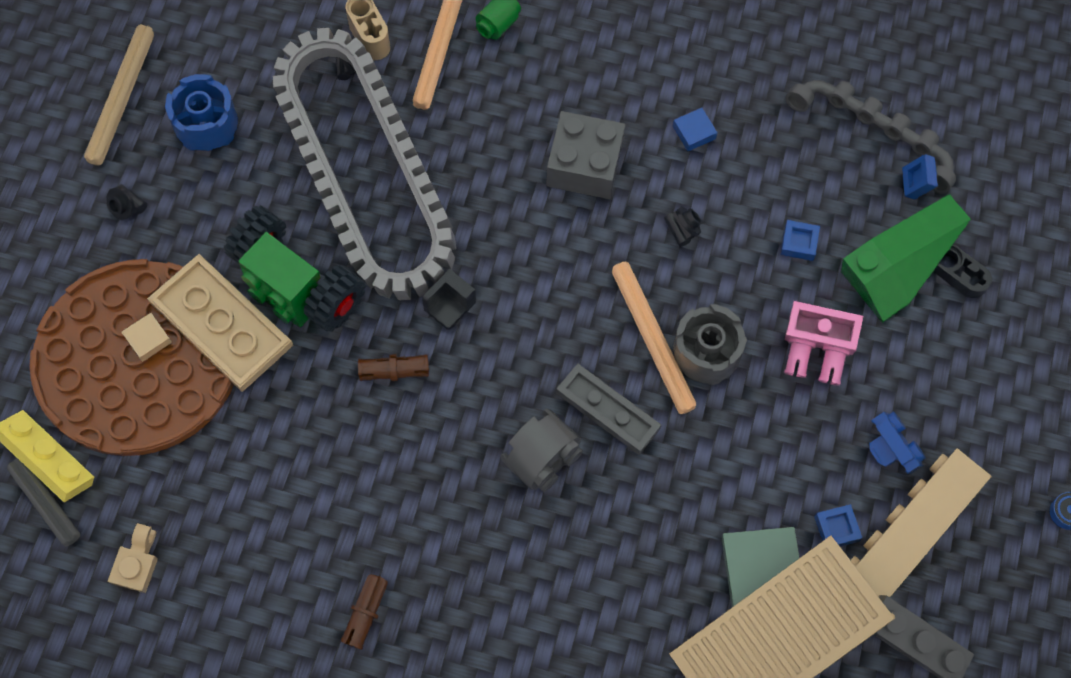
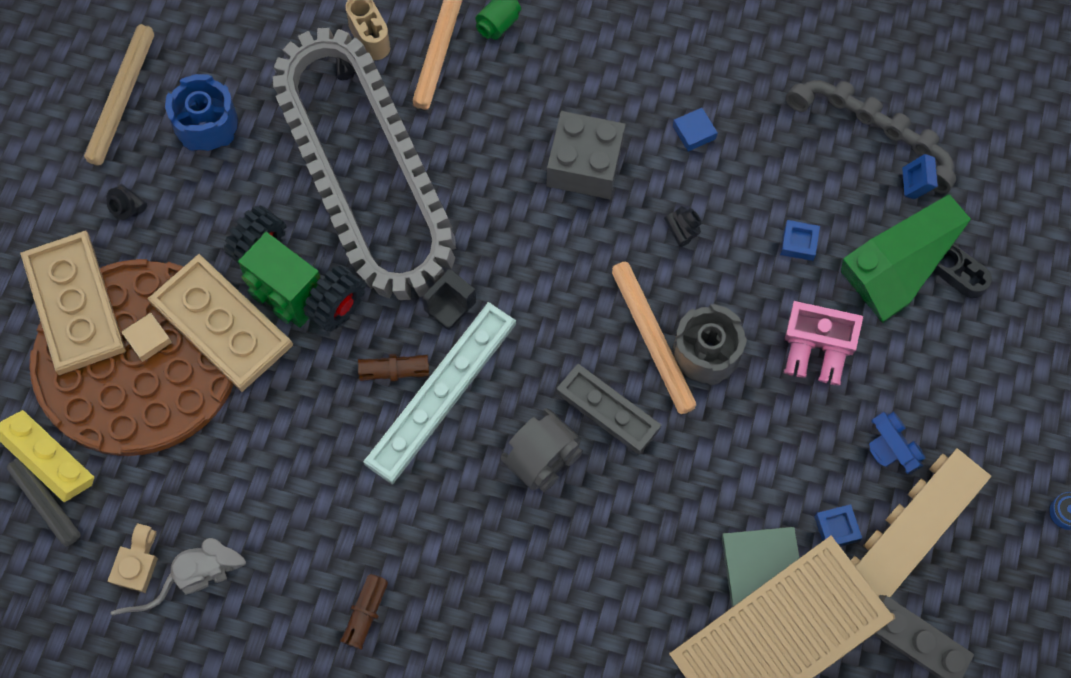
none -> tan tile [20,231,126,375]
none -> light grey animal [111,538,246,615]
none -> light aqua tile [363,302,516,485]

